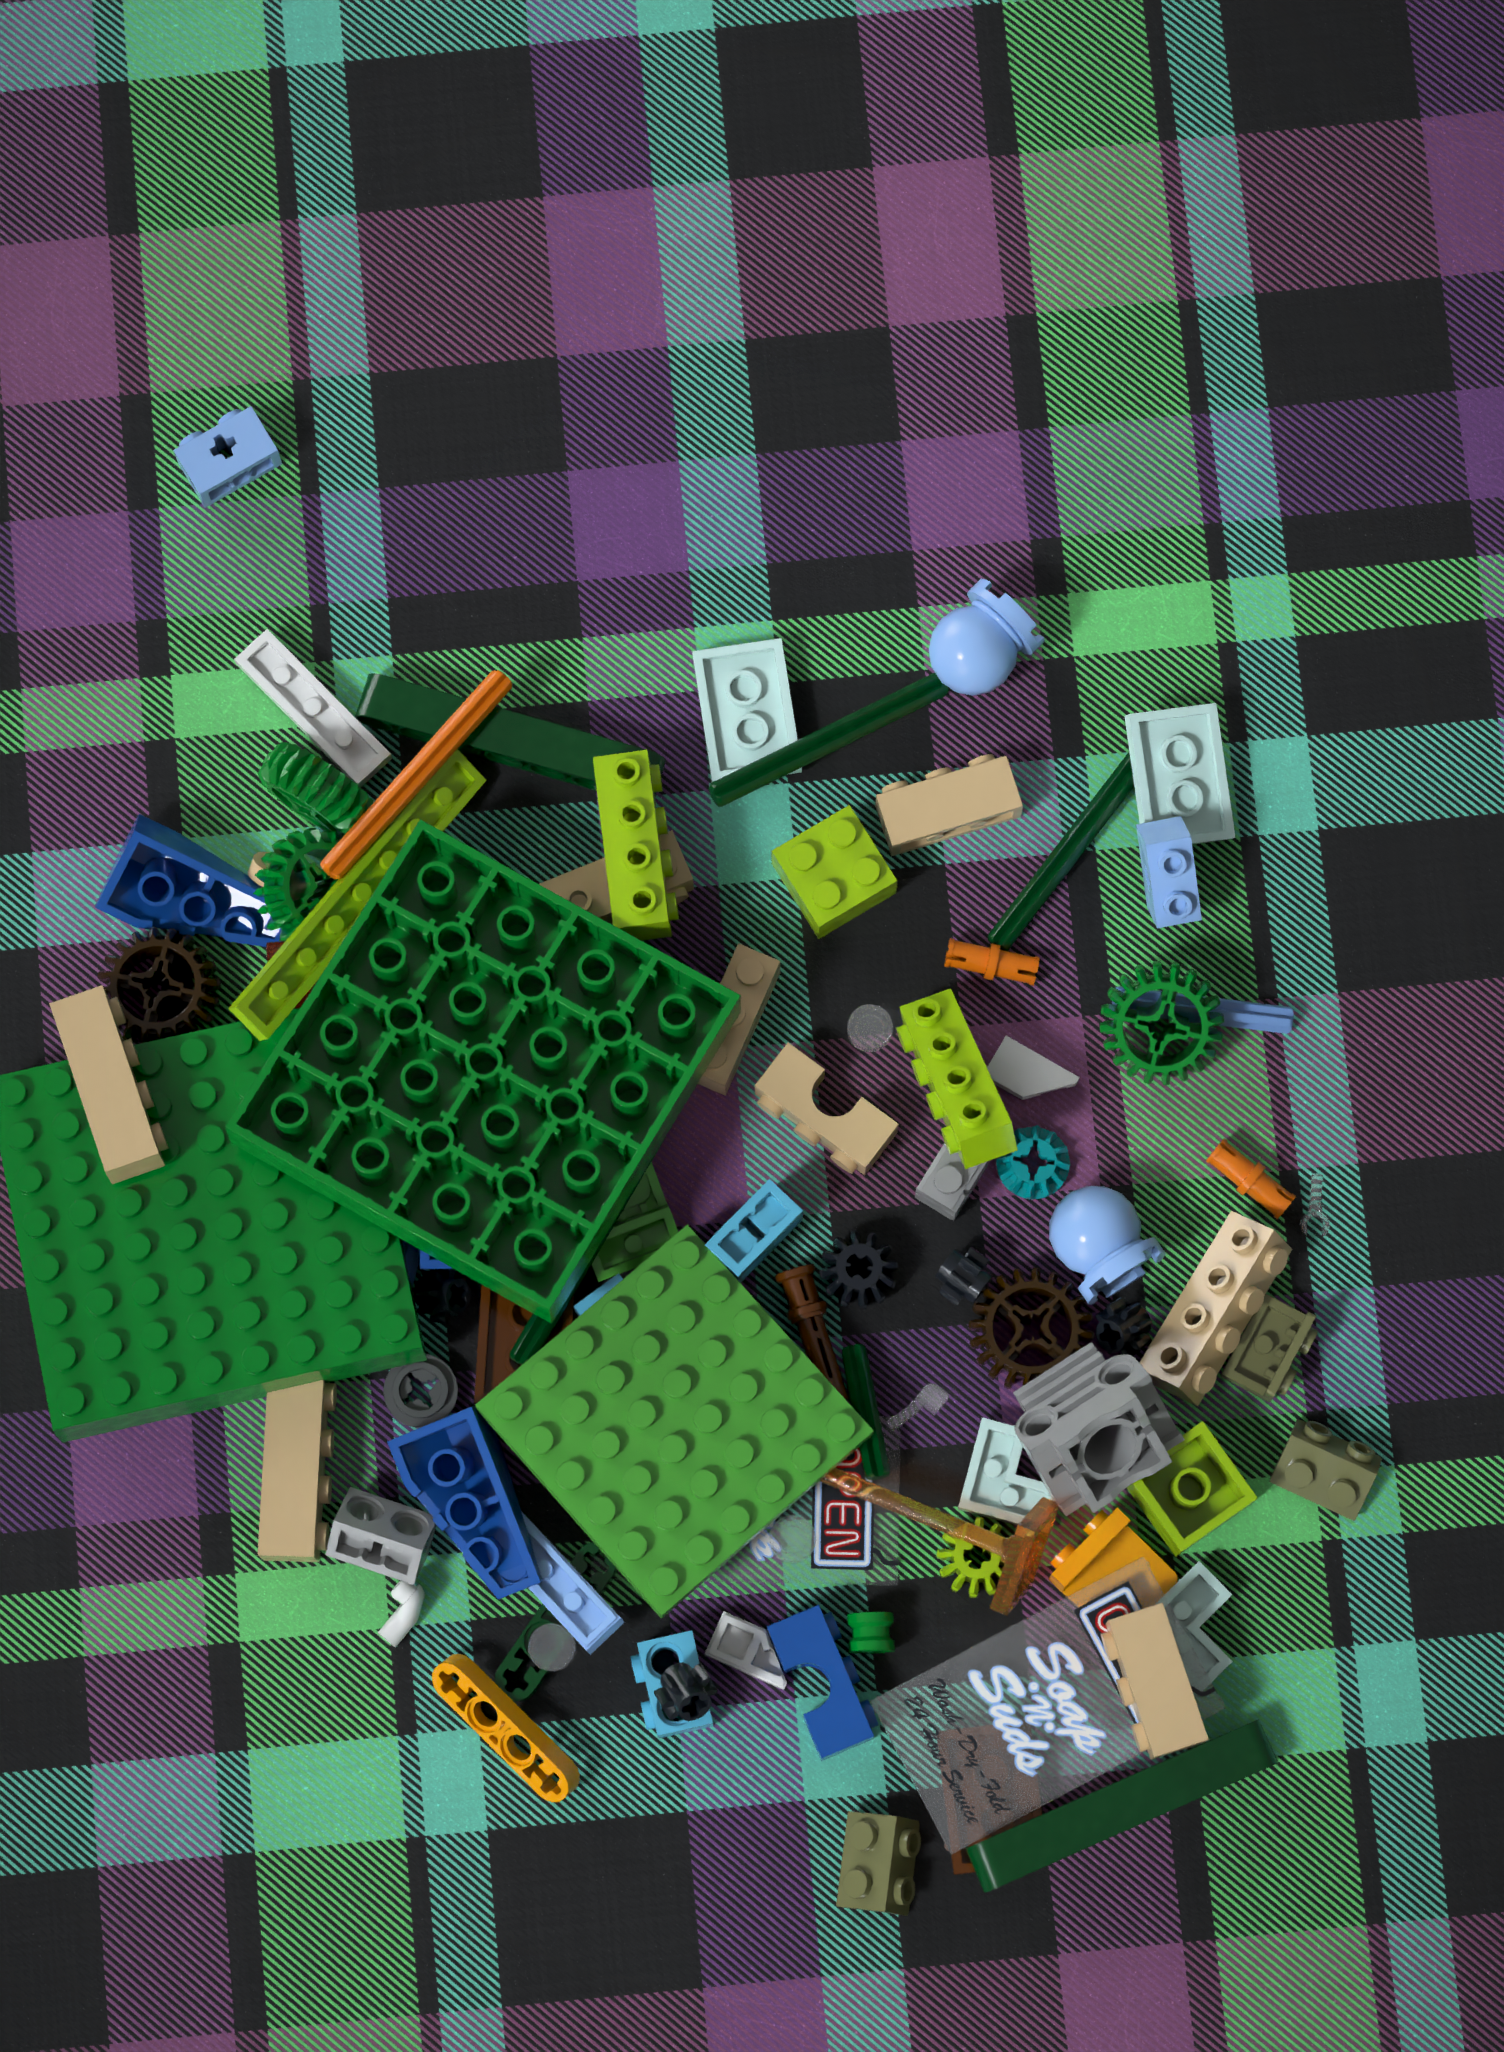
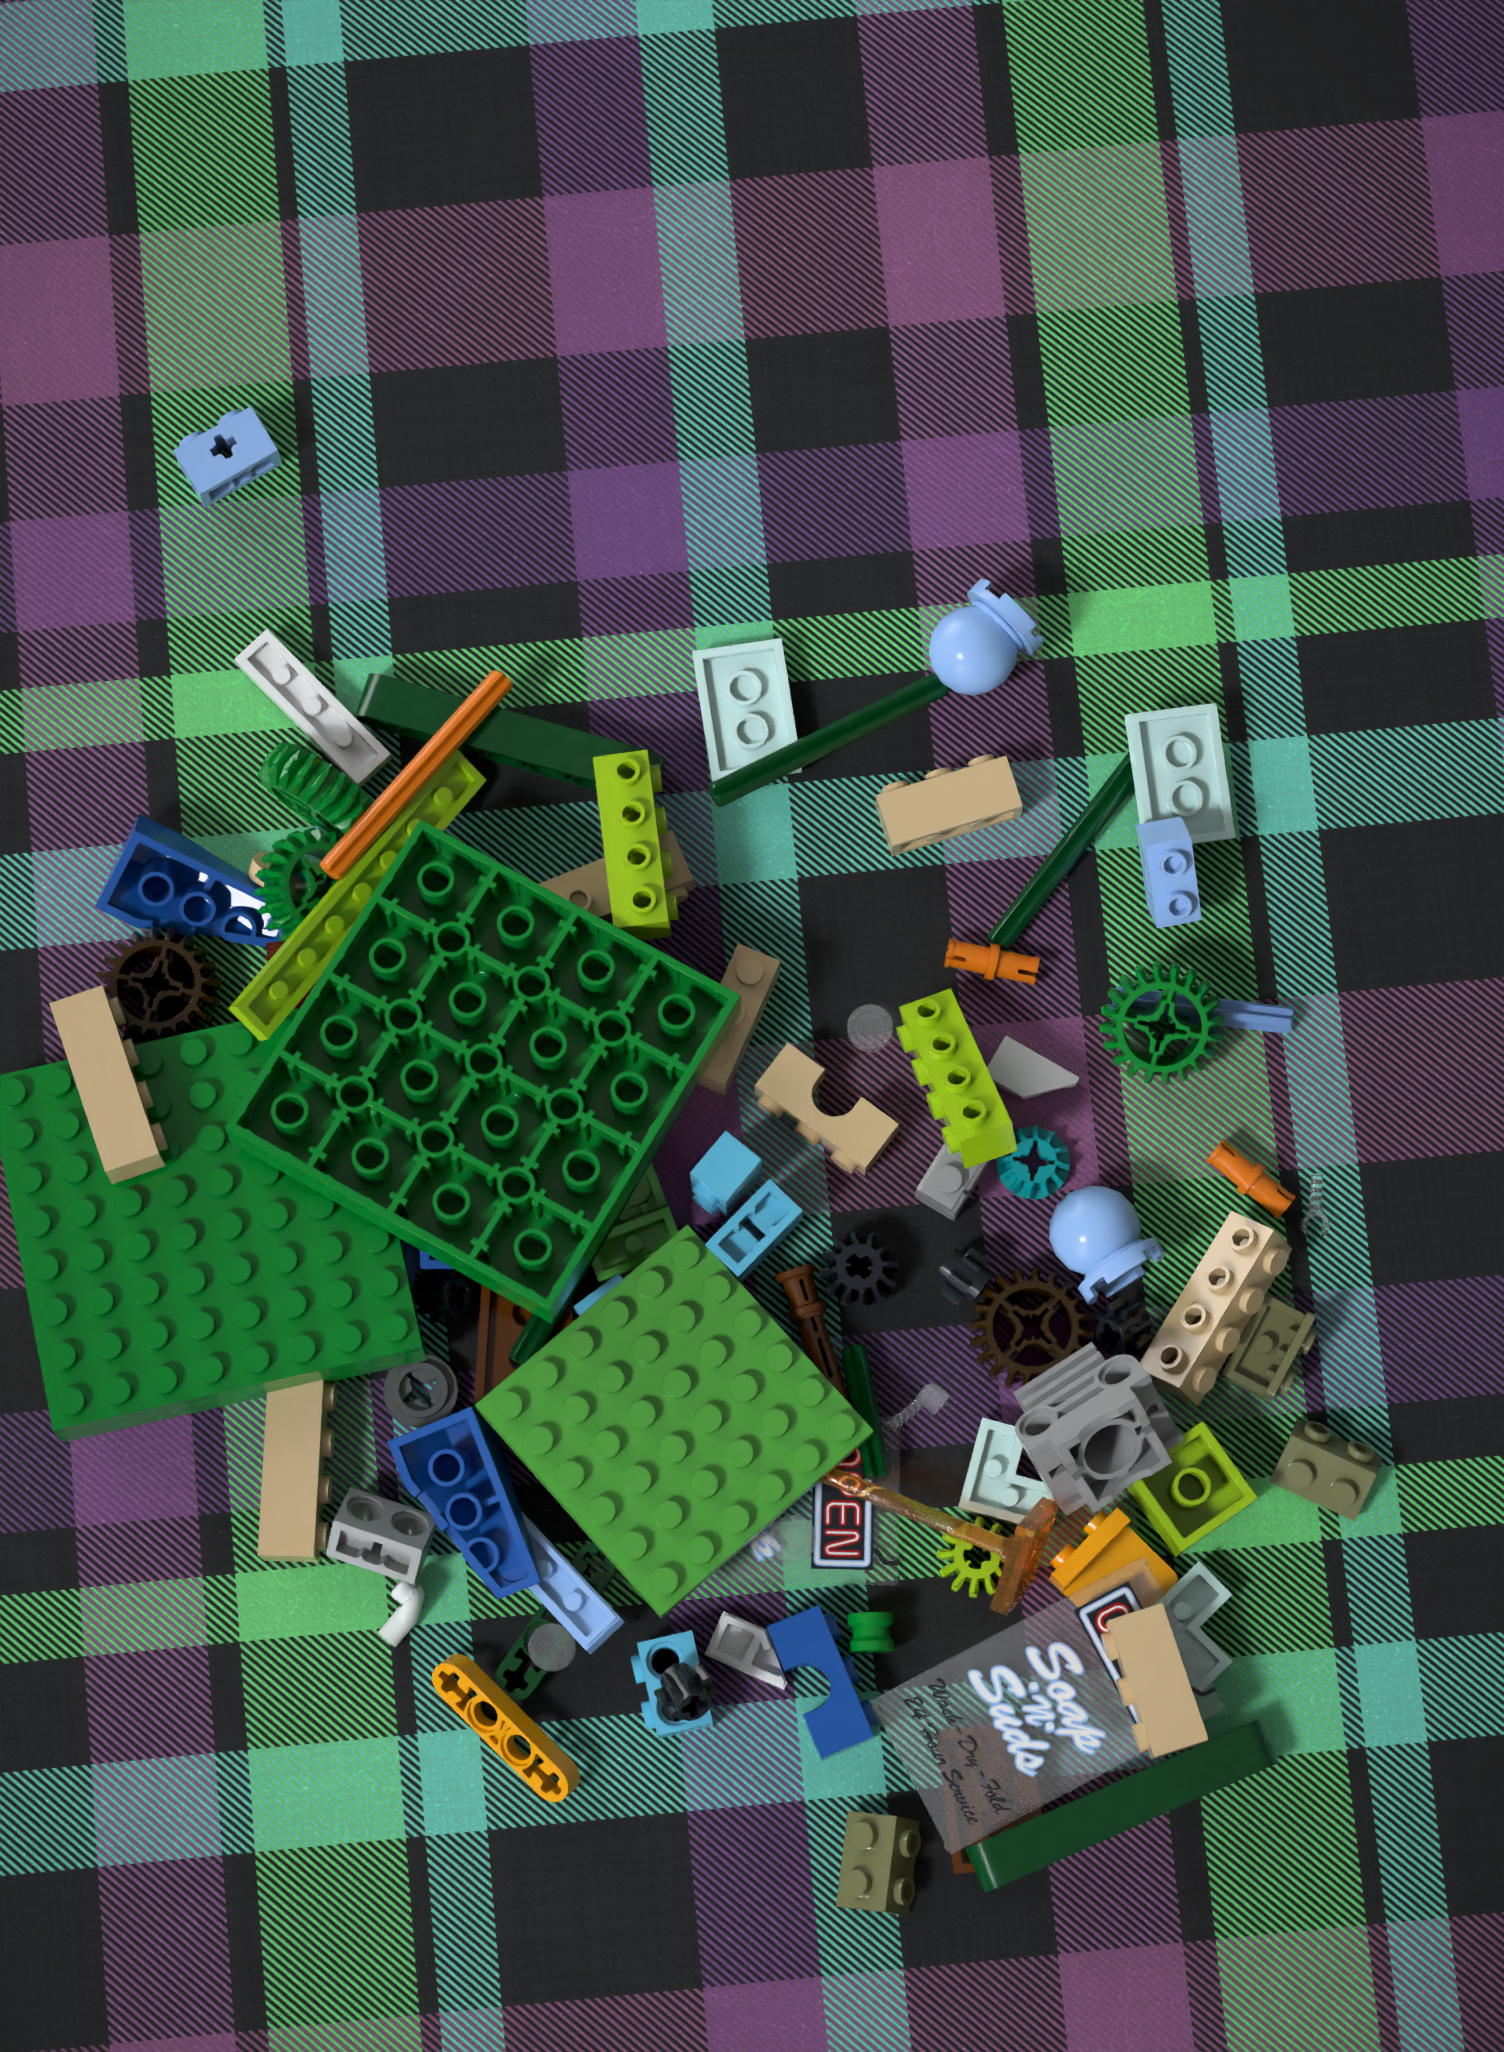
lime brick [771,805,897,939] -> none
none -> medium azure brick [690,1130,762,1217]

